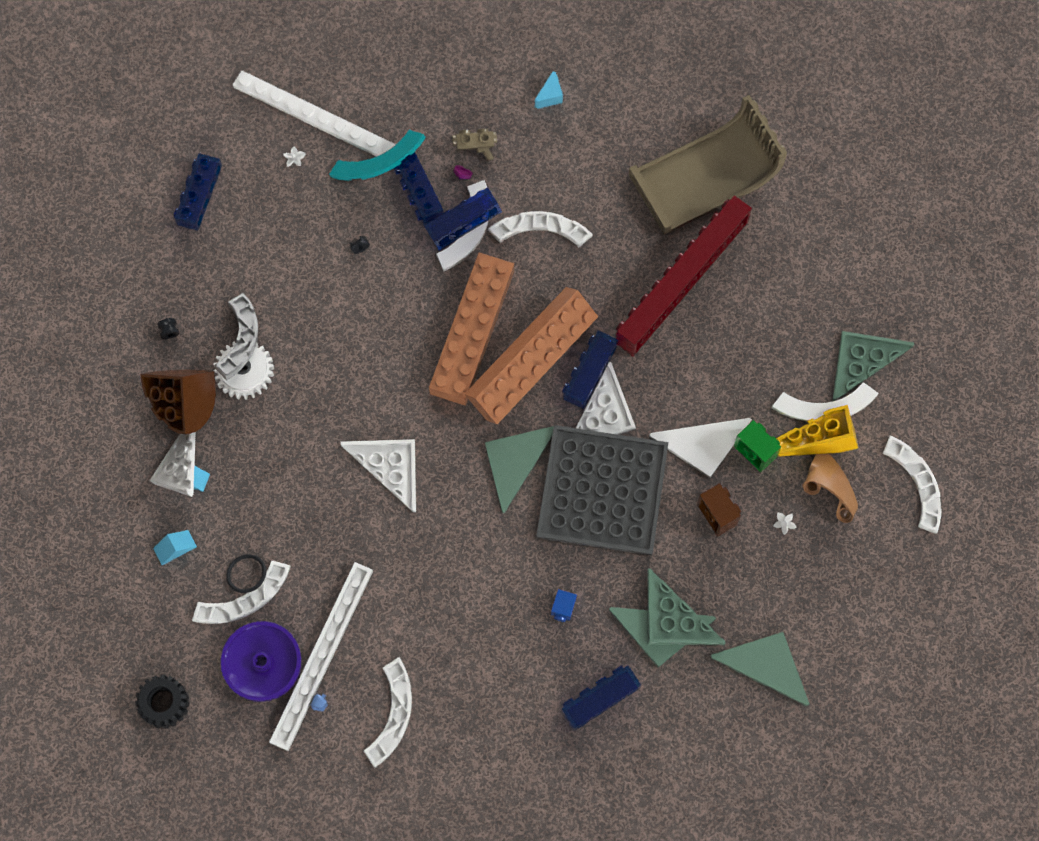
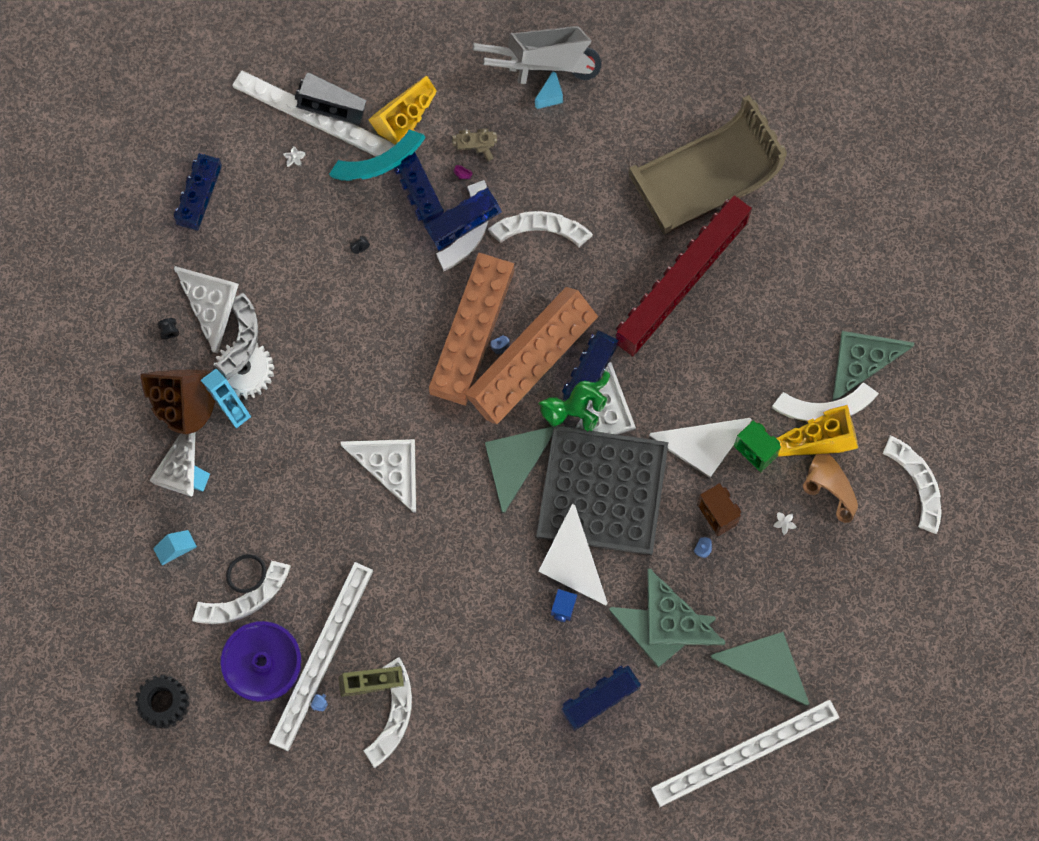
none -> white tile [174,266,239,353]
none -> medium azure slope [201,369,251,428]
none -> slope [294,73,367,125]
none -> olive slope [338,666,404,697]
none -> yellow wedge [368,76,437,145]
none -> light grey piece [472,26,602,84]
none -> medium blue piece [490,335,510,354]
none -> green animal [538,371,610,432]
none -> white tile [538,504,607,605]
none -> white plate [651,700,839,807]
none -> medium blue piece [694,537,712,558]

